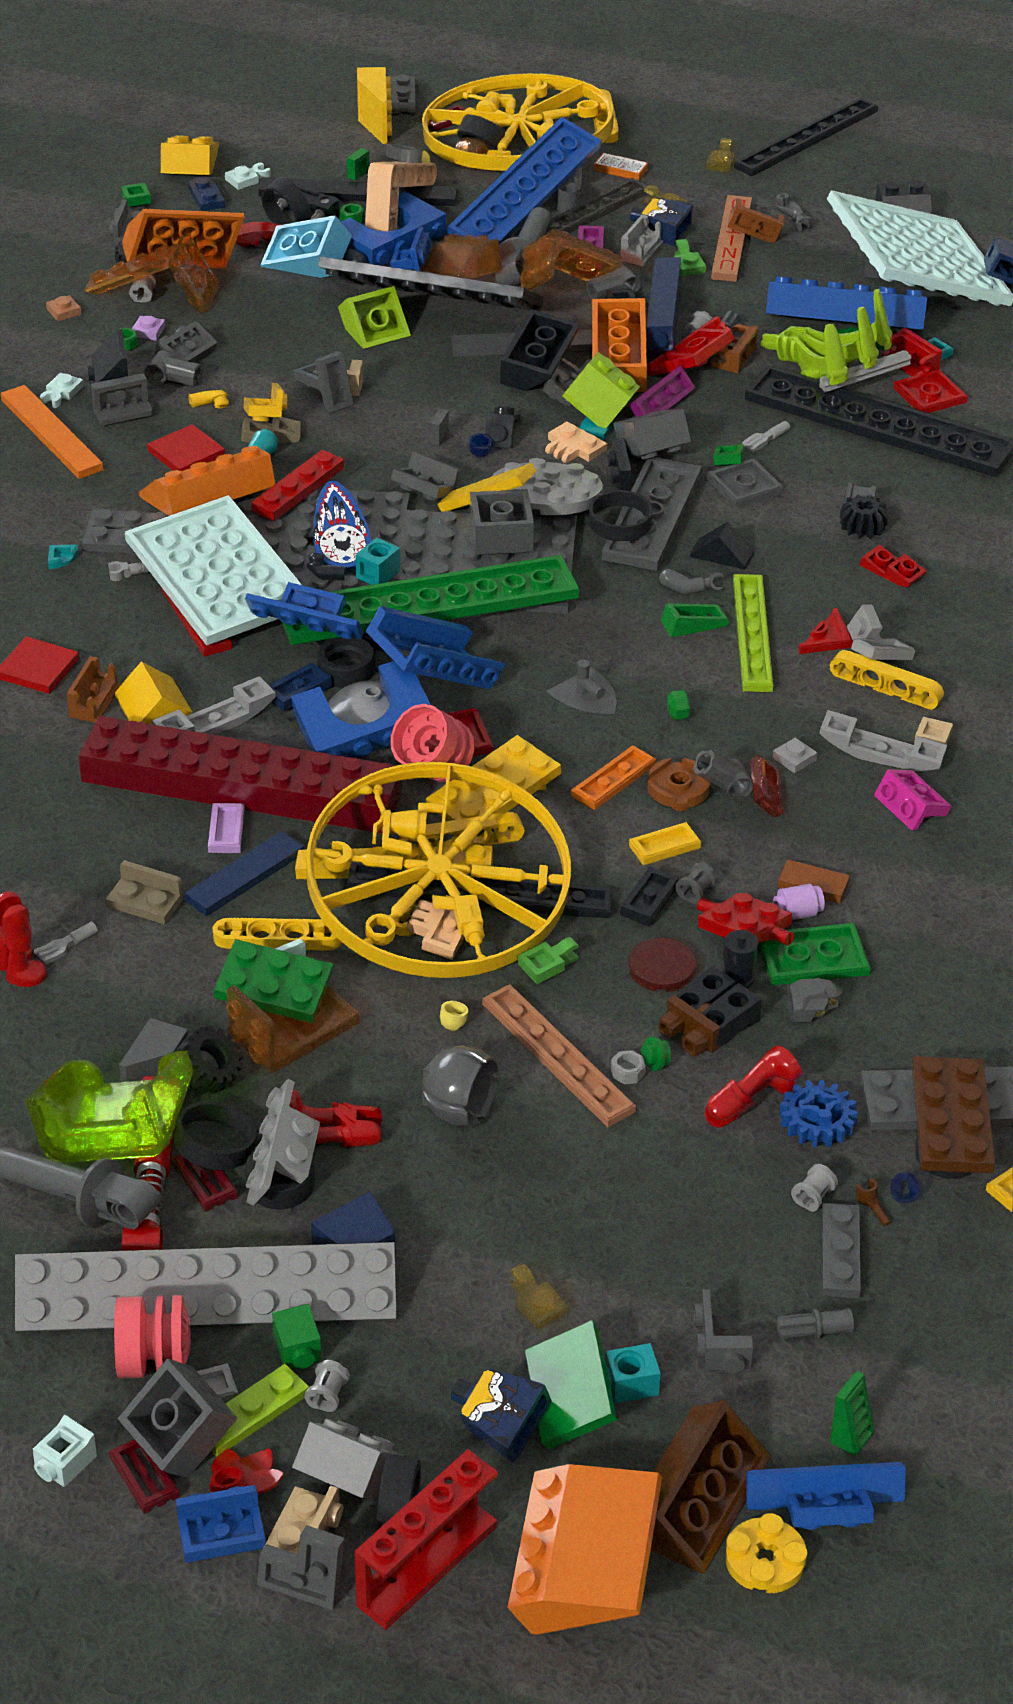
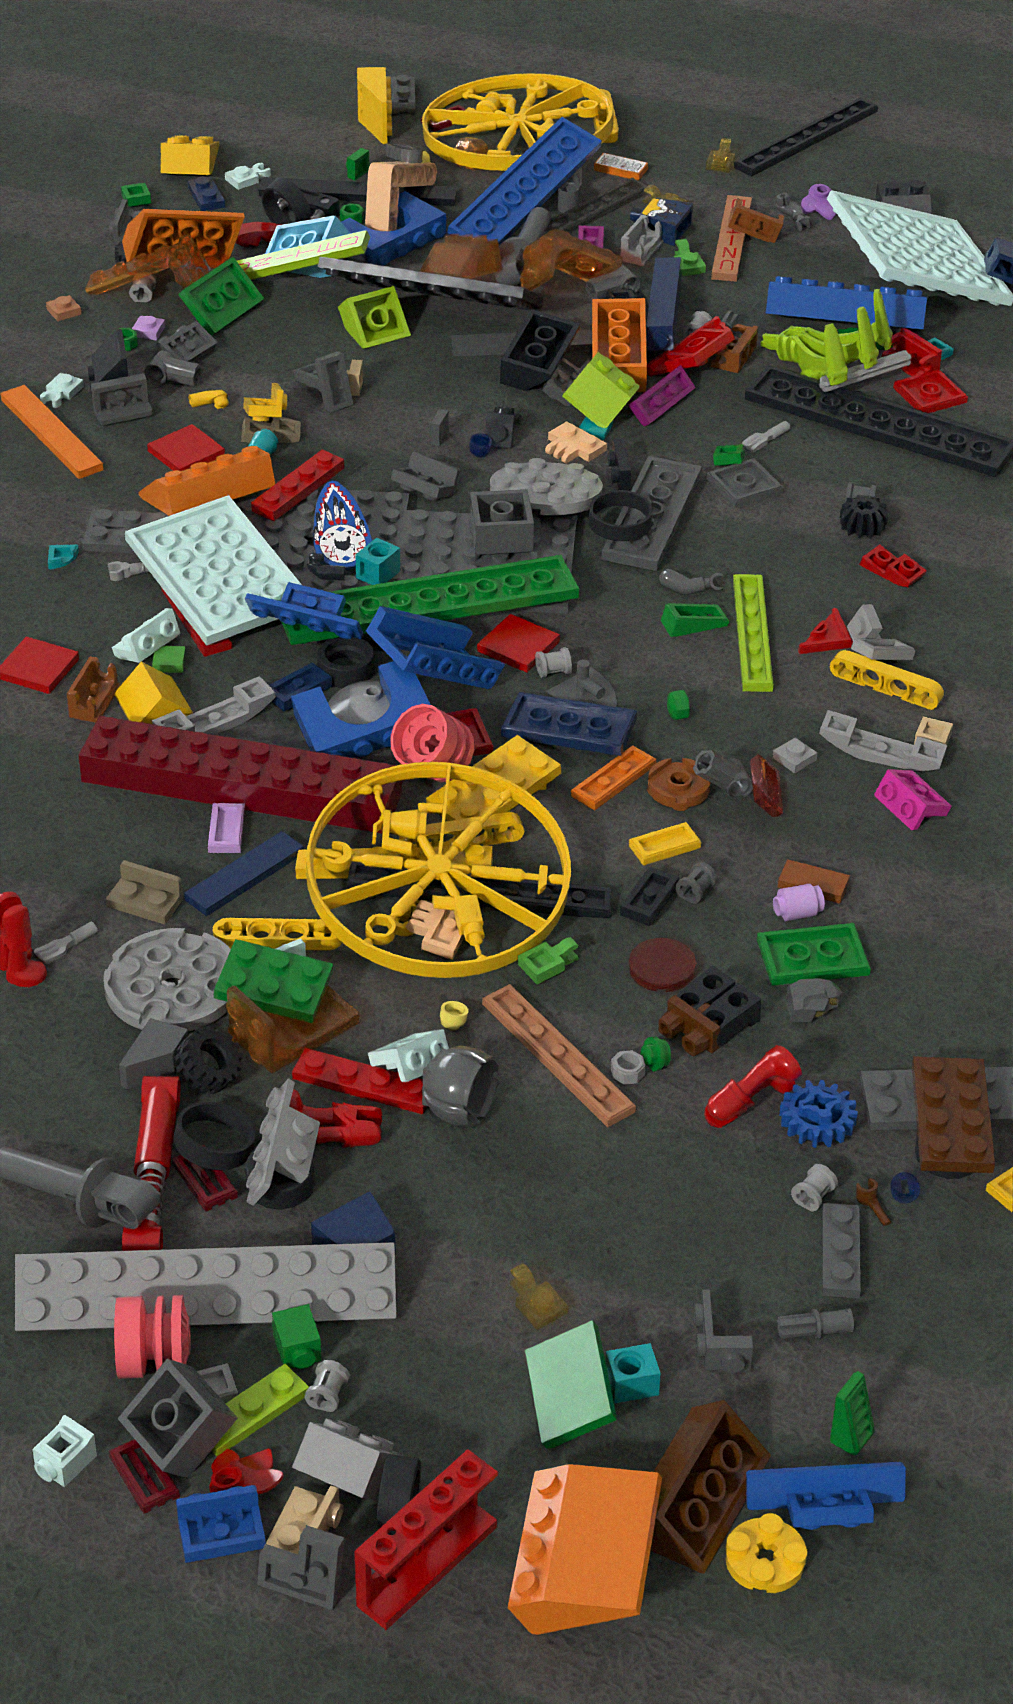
clear neon green windscreen [25,1051,193,1163] -> none
blue bracket [390,226,432,272] -> none
yellow tile [437,463,536,512] -> none
dark blue torso [451,1369,552,1462] -> none
black tyre [457,114,505,152] -> none
dark grey brick [613,409,691,459] -> none
black slope [690,522,753,570] -> none
red plate [697,893,794,946] -> none
black piece [722,930,758,989] -> none
none -> light grey plate [103,928,234,1031]
none -> light aqua bracket [112,608,181,663]
none -> bright green tile [152,646,186,673]
none -> green plate [178,257,264,336]
none -> tile [237,230,370,280]
none -> red plate [292,1048,427,1114]
none -> light aqua bracket [368,1029,449,1082]
none -> red tile [477,614,560,673]
none -> dark blue piece [501,692,637,756]
none -> light grey bush [535,647,572,678]
none -> medium lavender plate [801,184,836,220]

